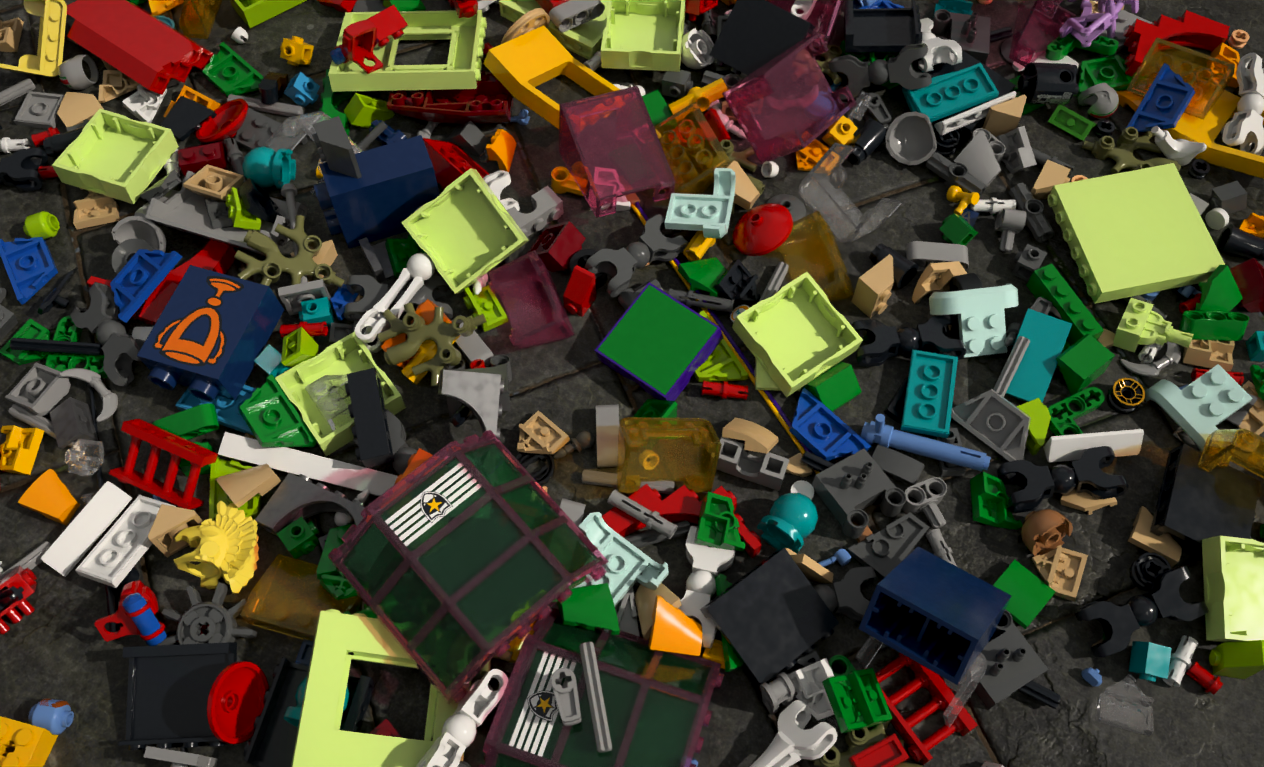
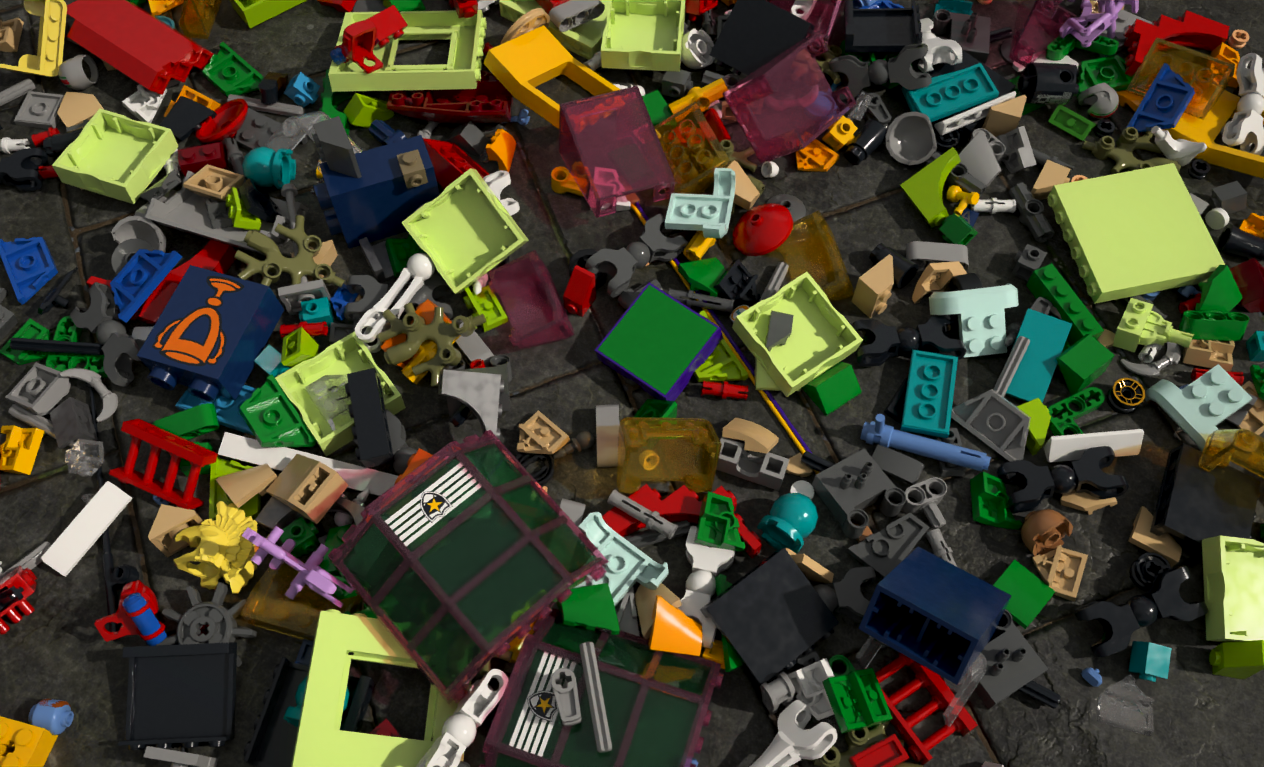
light orange slope [17,469,80,526] -> none
lime head [23,211,60,240] -> none
tan slope [73,191,119,230] -> none
white tile [75,495,176,588] -> none
tan slope [98,70,139,103] -> none
red dish [207,661,269,744] -> none
white hinge [231,26,248,44] -> none
yellow brick [280,36,314,66] -> none
dark grey bar [353,121,388,154] -> none
light grey arch [507,186,564,238] -> none
dark red slope [524,221,586,272] -> none
light grey axle [581,470,675,495] -> none
bar [719,114,748,139] -> none
blue wing [789,388,871,461] -> none
clear windscreen [799,142,902,243] -> none
medium blue hand [818,549,851,567] -> none
light grey beam [995,208,1026,252] -> none
white pin [1163,635,1198,687] -> none
red pin [1185,661,1223,695] -> none
none -> lavender piece [242,526,354,608]
none -> tan slope [266,454,349,524]
none -> dark tan bracket [396,149,428,188]
none -> dark grey slope [765,310,793,351]
none -> lime arch [900,147,961,228]

